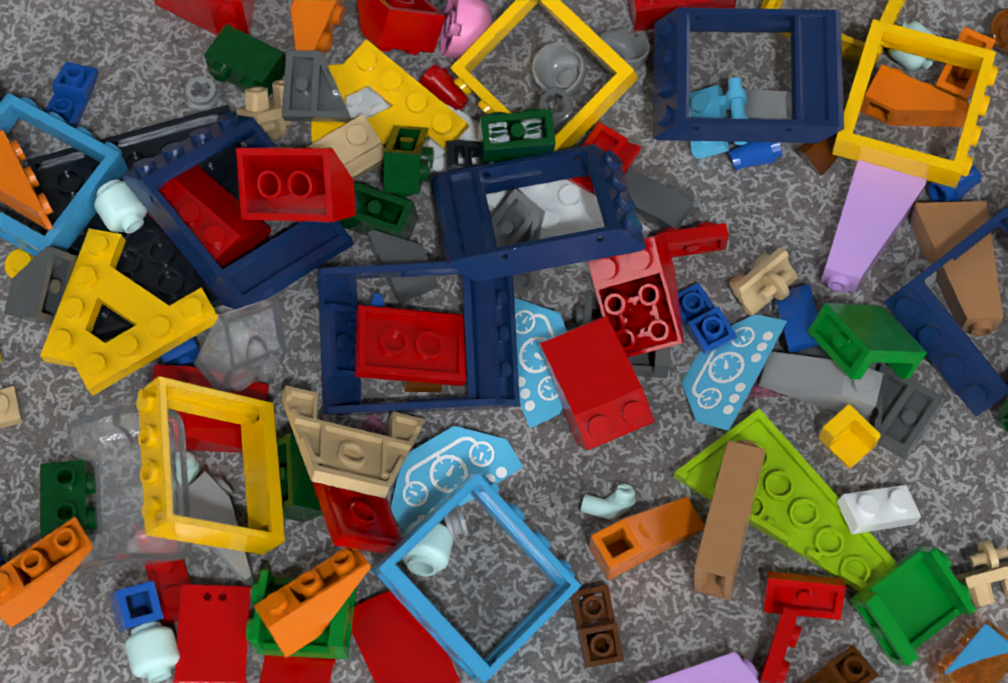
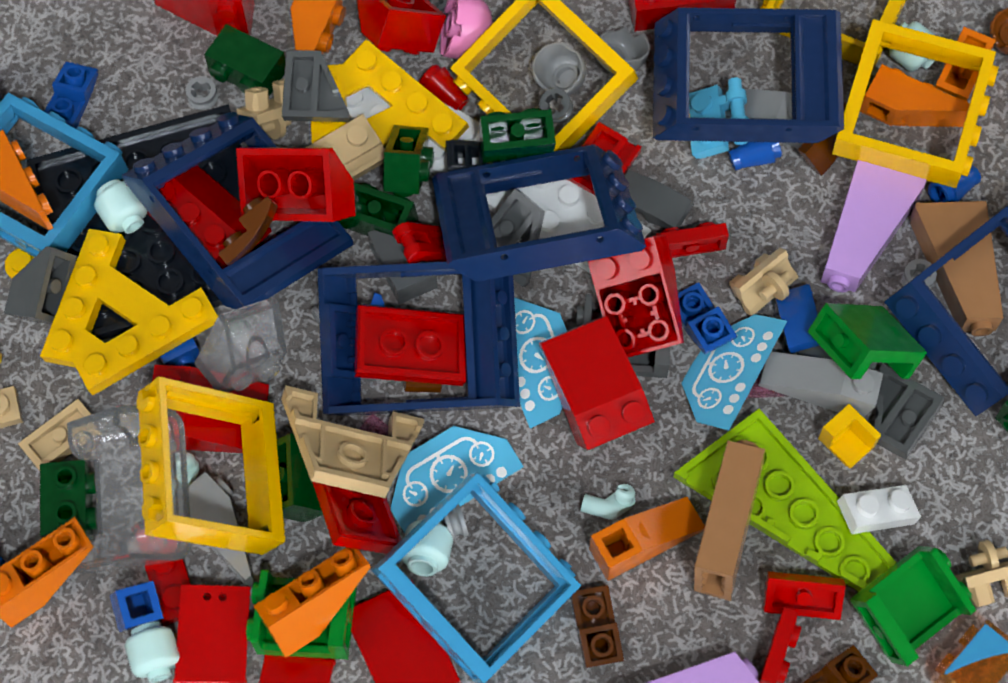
none -> tan plate [18,399,103,471]
none -> reddish brown slope [218,196,278,266]
none -> red plate [392,222,447,264]

